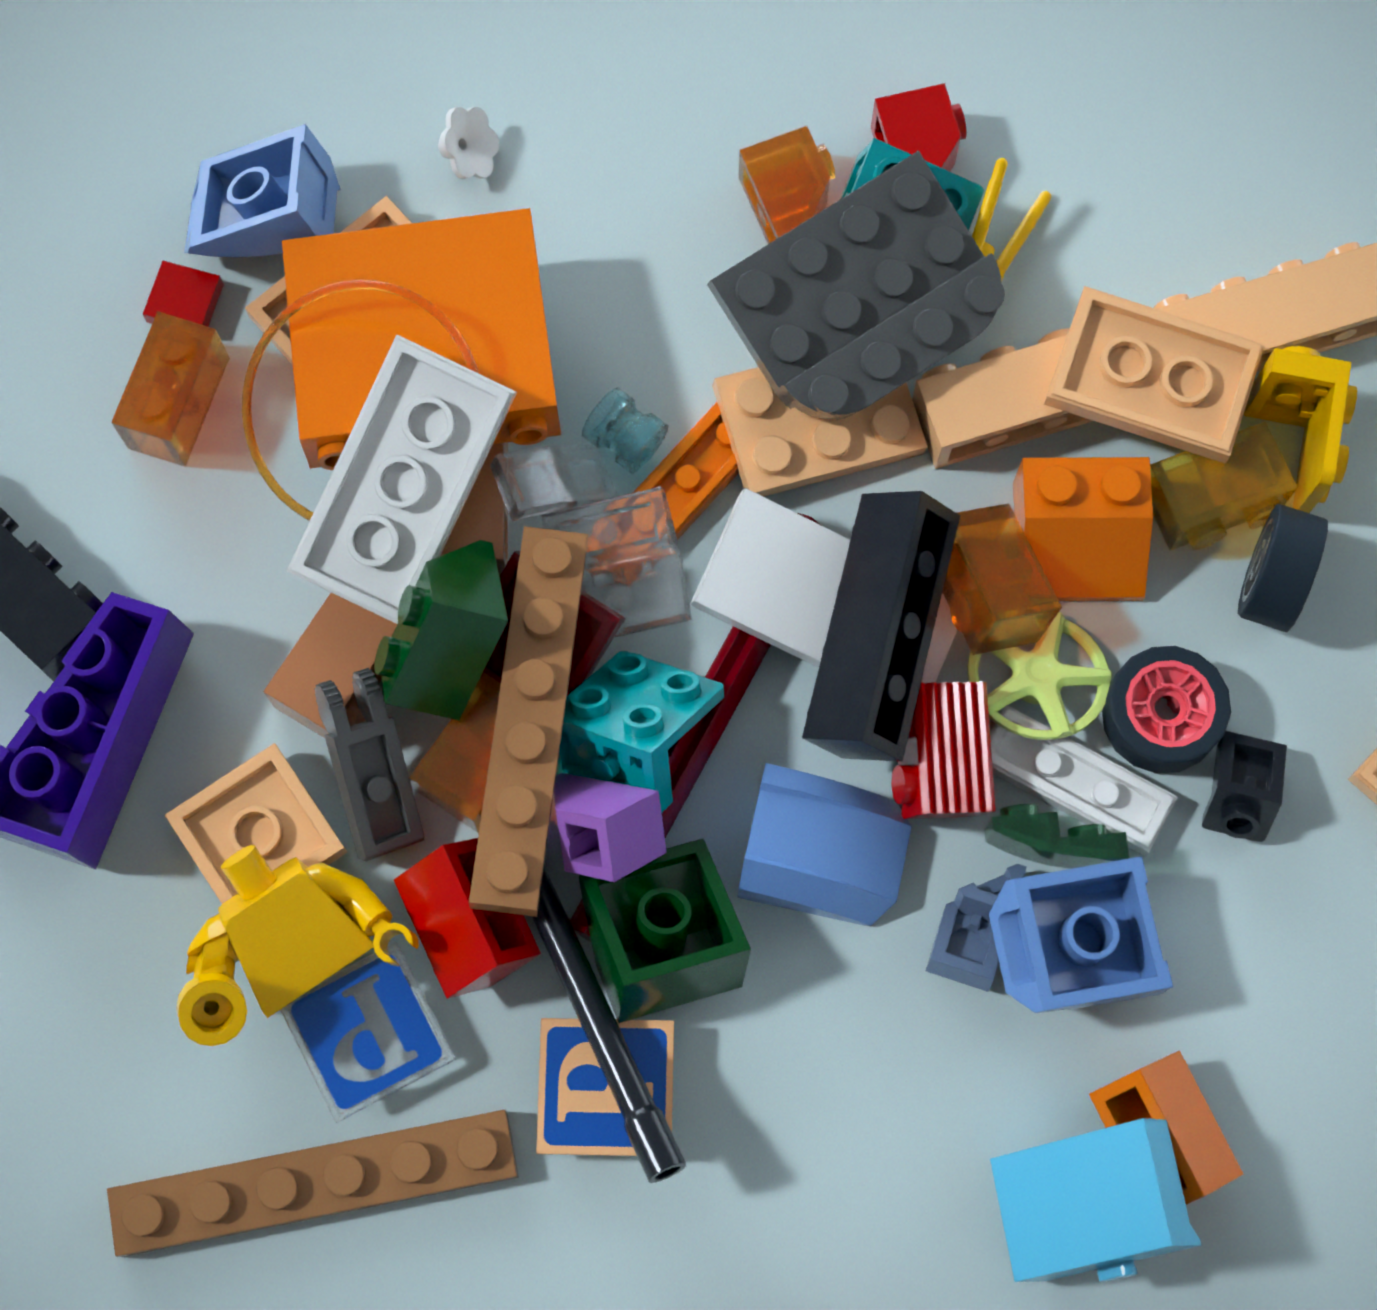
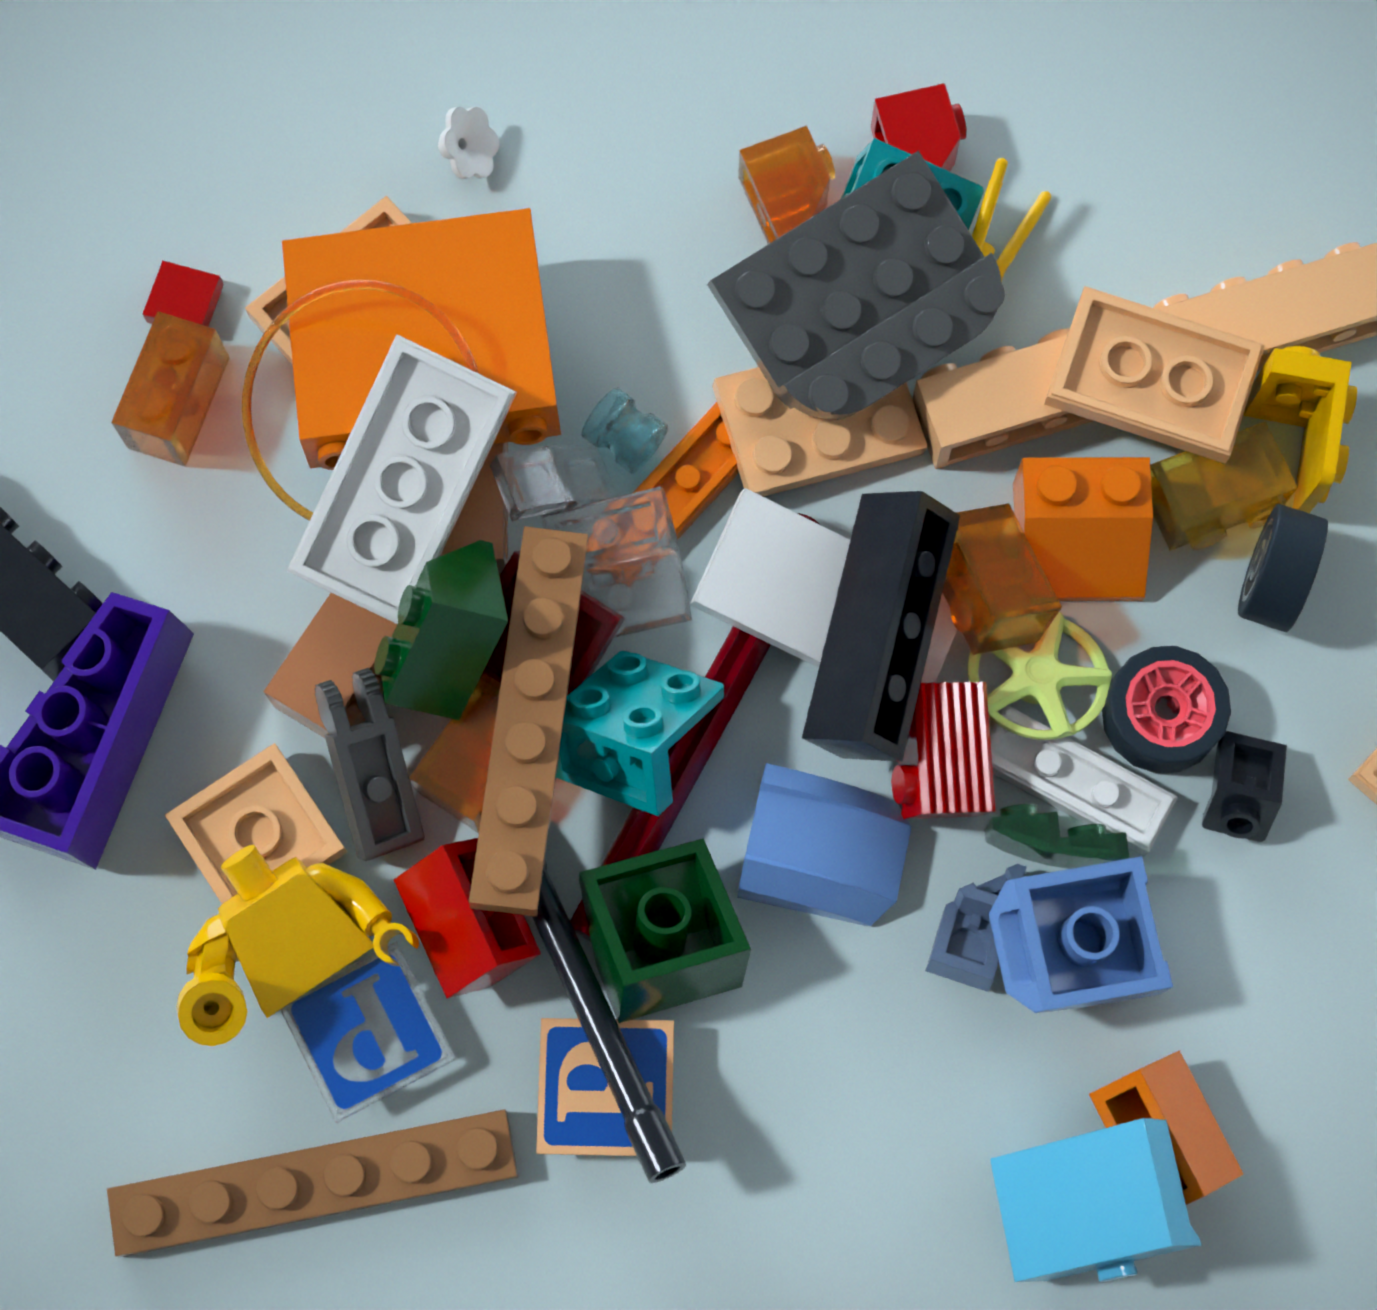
medium blue slope [184,124,341,257] -> none
medium lavender slope [554,773,667,882] -> none

